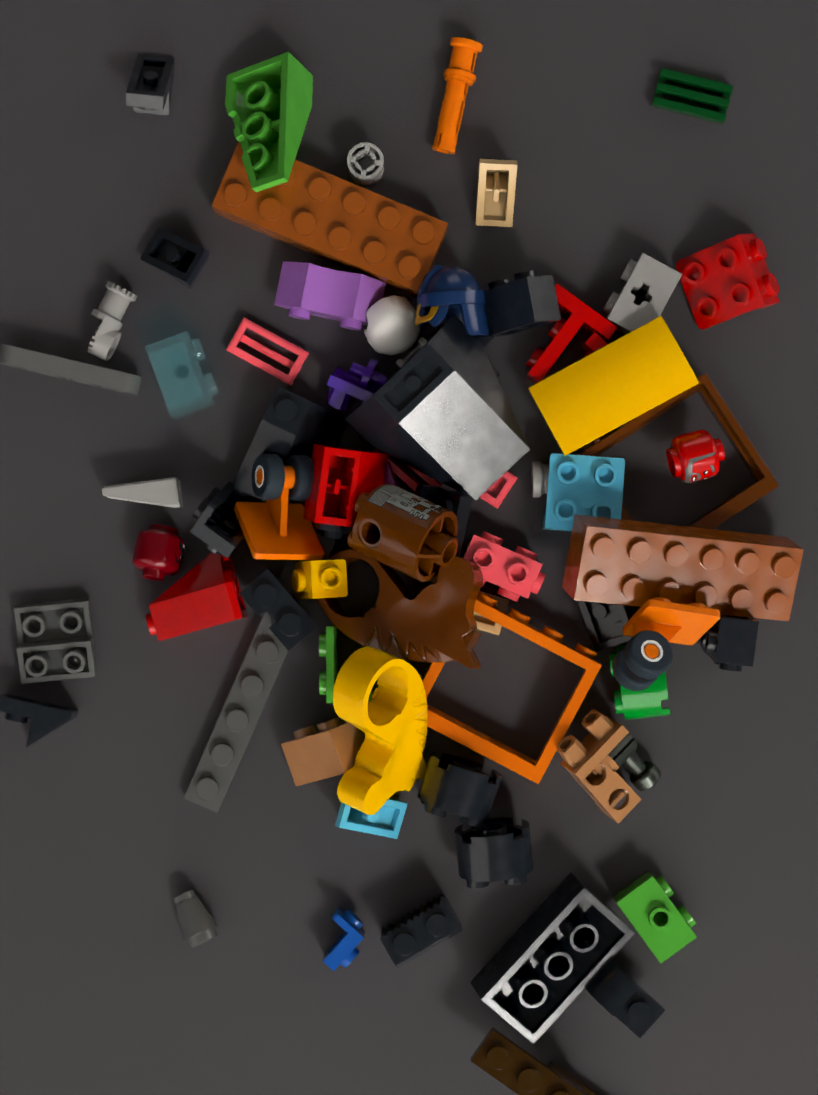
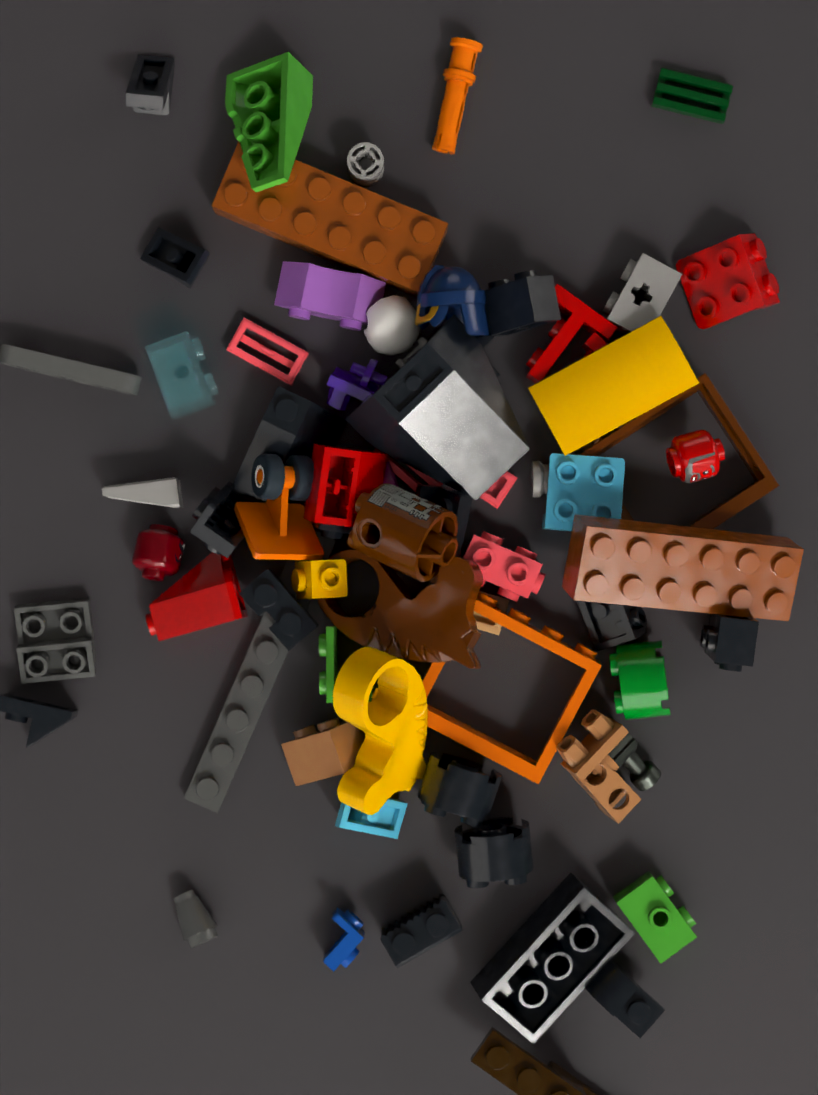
light grey connector [88,281,137,361] -> none
tan slope [476,159,517,227] -> none
plate [612,597,720,691] -> none

